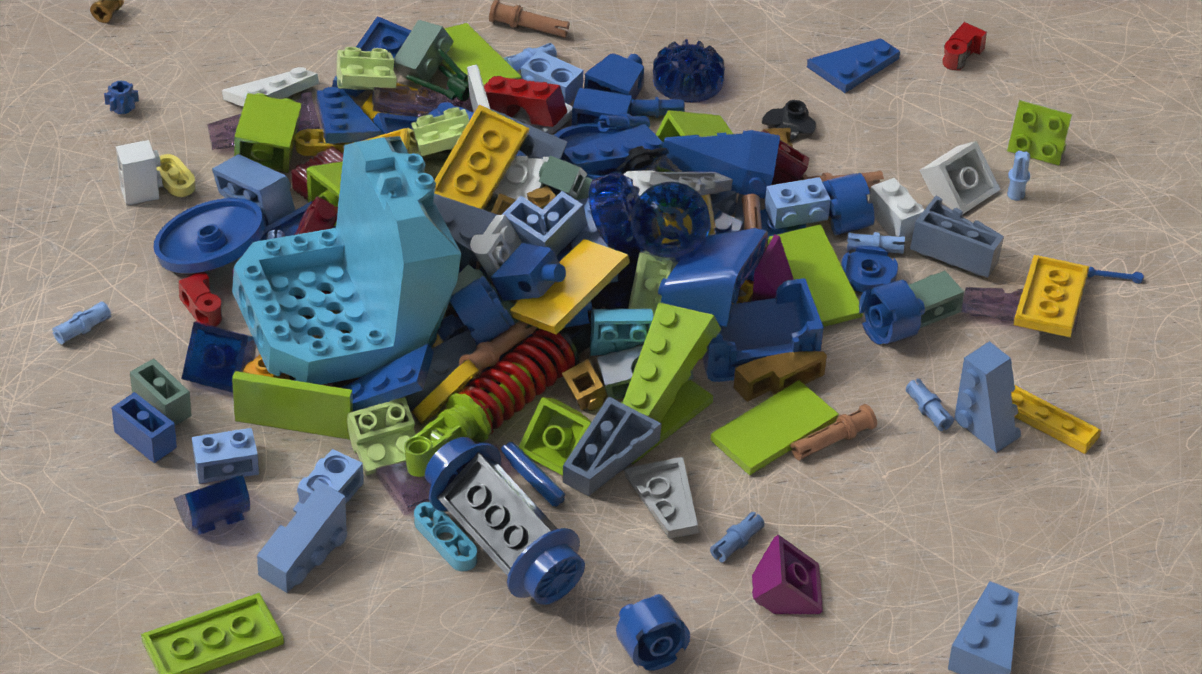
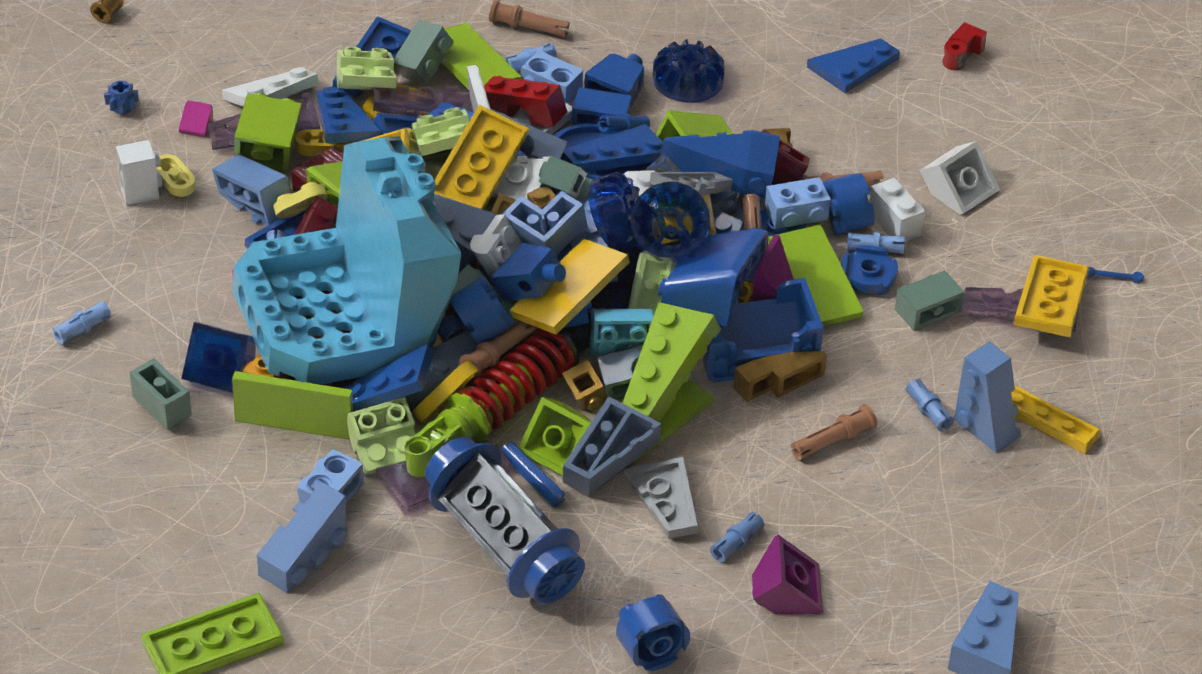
blue brick [111,392,177,463] -> none
blue dish [153,198,266,273] -> none
clear blue brick [173,474,250,535] -> none
red leg [178,271,222,328] -> none
light blue brick [192,428,259,484] -> none
dark green plant [406,48,470,102] -> none
medium azure beam [414,502,477,571] -> none
black plate [617,146,669,175] -> none
blue axle [631,97,685,118] -> none
lime tile [710,380,839,475] -> none
black plate [762,100,816,141] -> none
blue brick [859,280,925,345] -> none
sand blue wedge [910,195,1004,278] -> none
lime hinge [1007,100,1072,165] -> none
light blue axle [1007,151,1030,201] -> none
none -> dark pink slope [179,100,213,137]
none -> light yellow plate [273,182,328,219]

